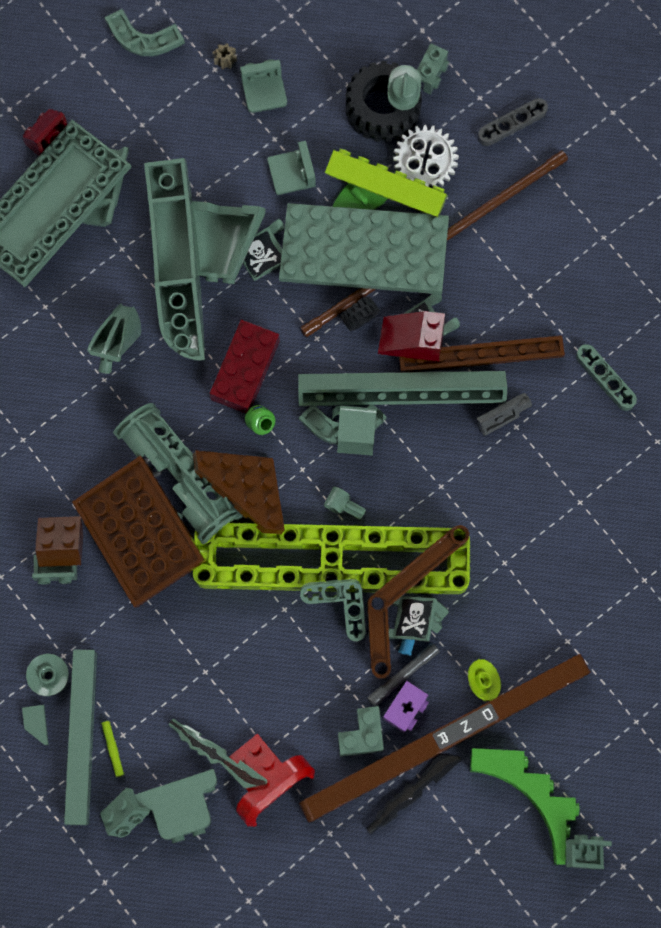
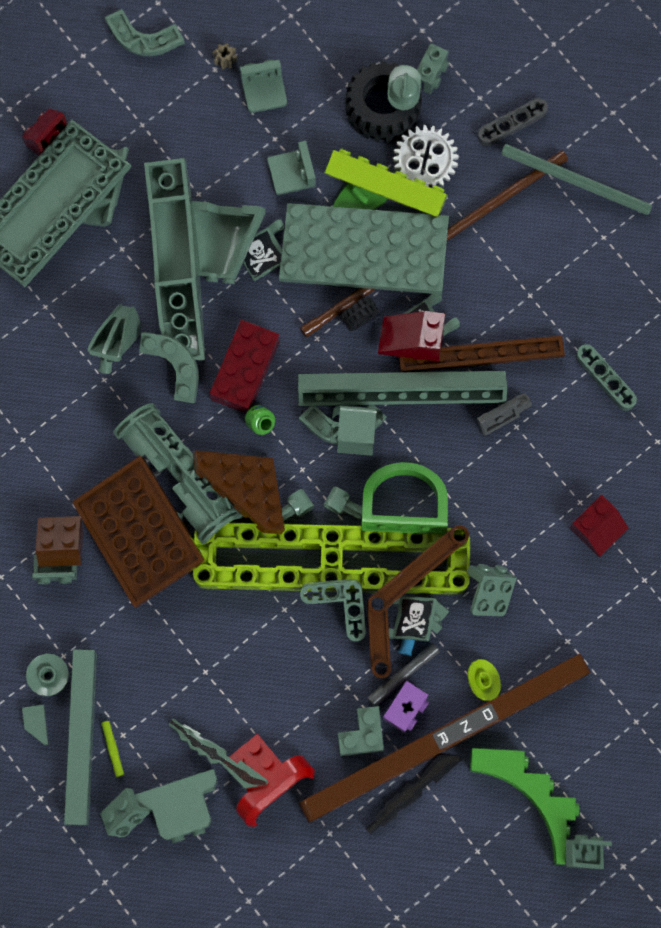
none -> sand green plate [139,332,199,403]
none -> sand green axle [281,489,314,522]
none -> bright green window [361,462,448,535]
none -> sand green bracket [467,564,517,616]
none -> sand green axle [501,144,652,215]
none -> dark red slope [569,494,629,557]

